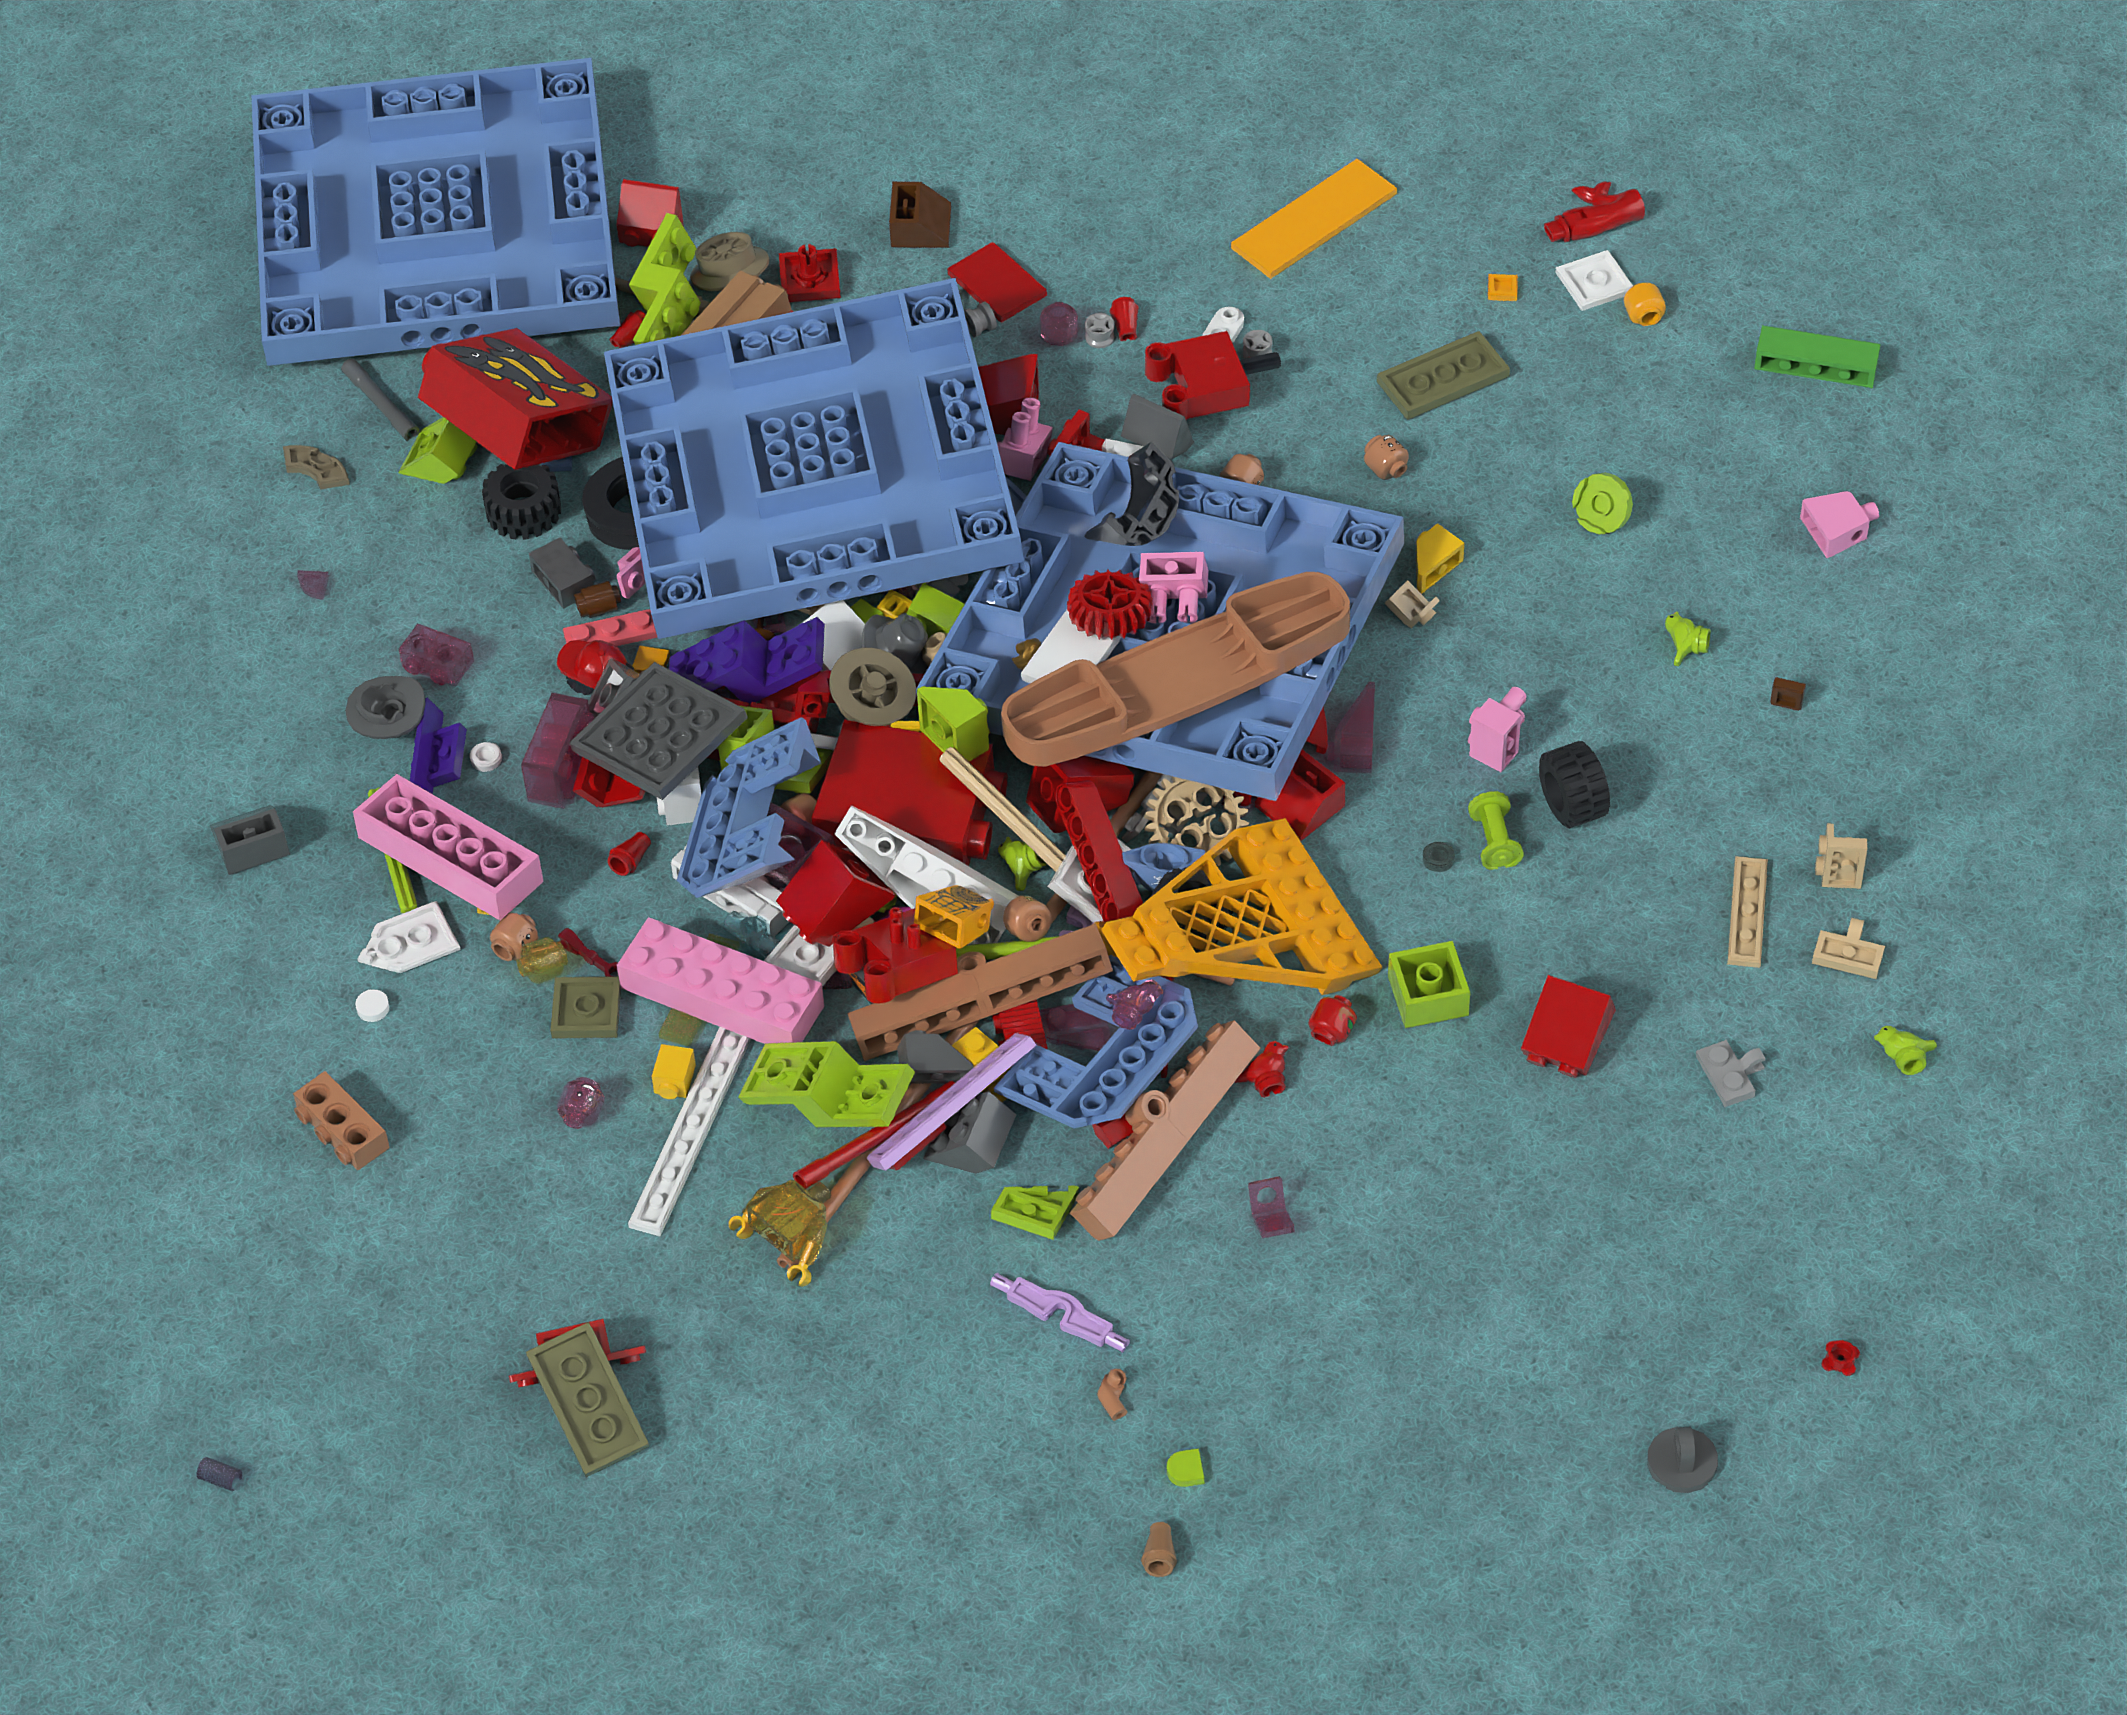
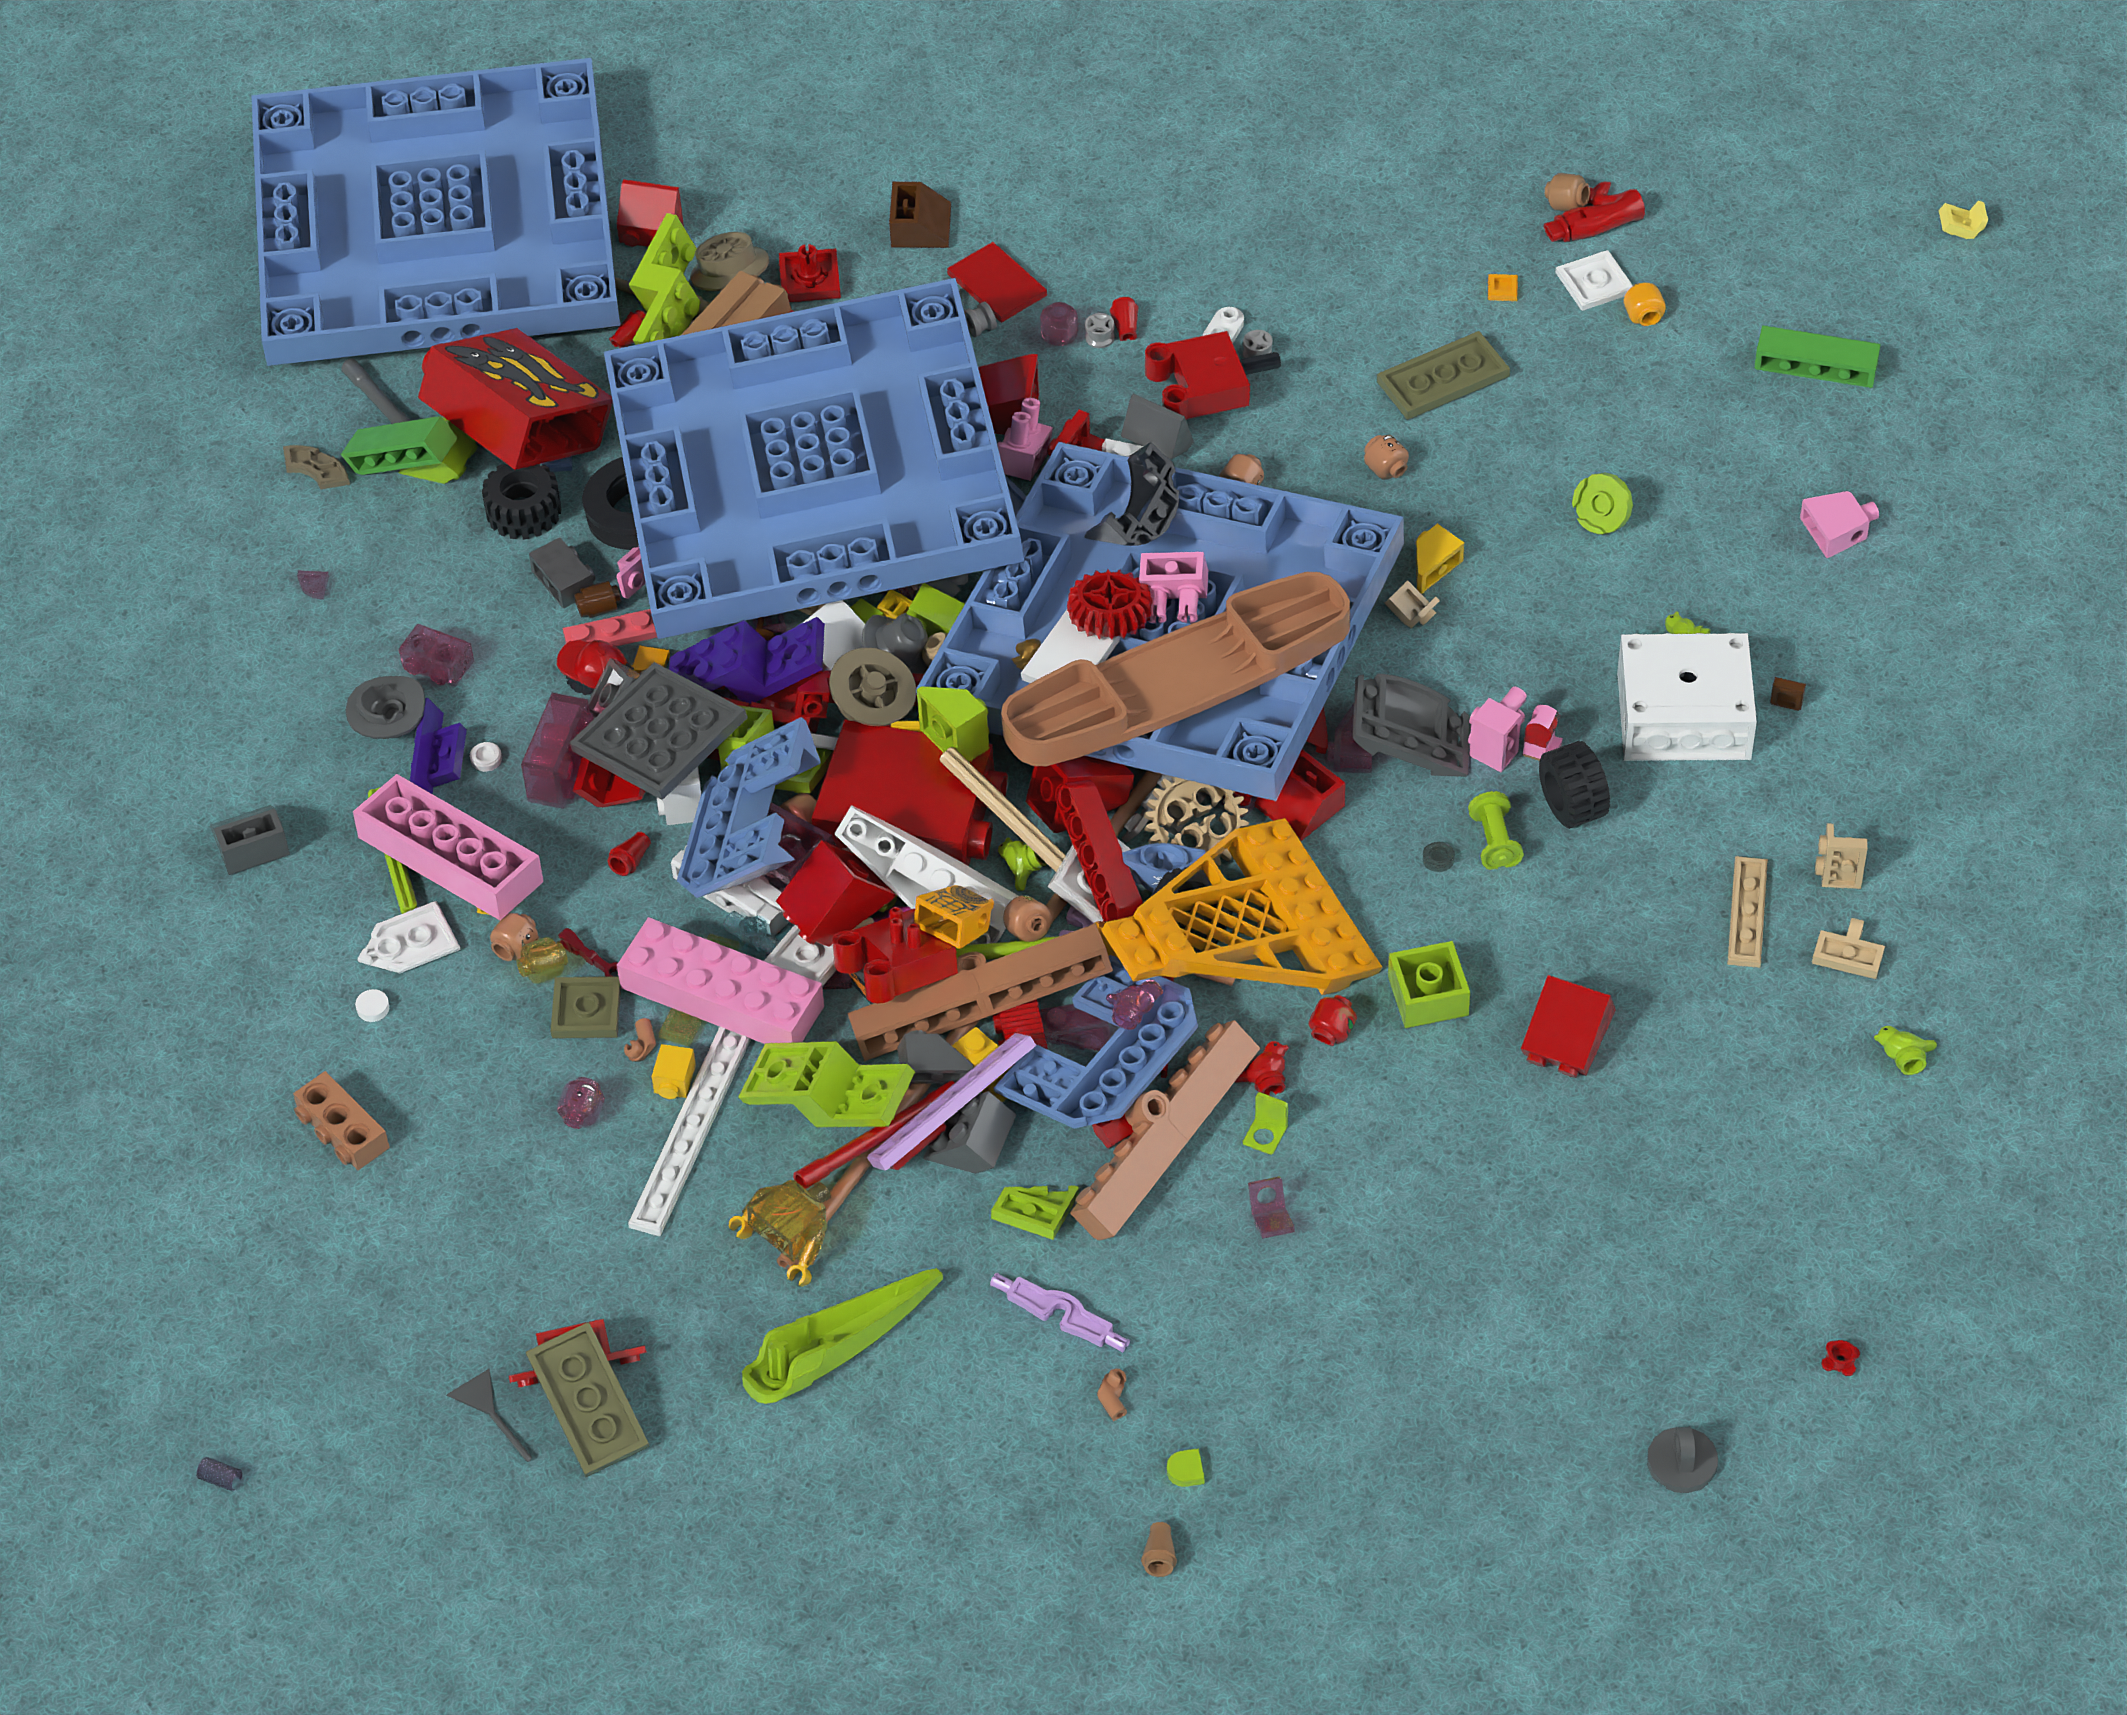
light orange tile [1231,159,1397,279] -> none
light grey plate [1696,1040,1765,1107] -> none
none -> bright green brick [341,416,457,475]
none -> dark grey piece [446,1368,532,1462]
none -> nougat arm [624,1018,656,1062]
none -> lime piece [742,1268,943,1404]
none -> lime bracket [1243,1092,1288,1155]
none -> dark grey slope [1353,674,1470,777]
none -> leg [1523,705,1563,761]
none -> medium nougat head [1545,173,1590,211]
none -> white gear [1617,633,1757,761]
none -> light yellow bracket [1939,201,1988,239]

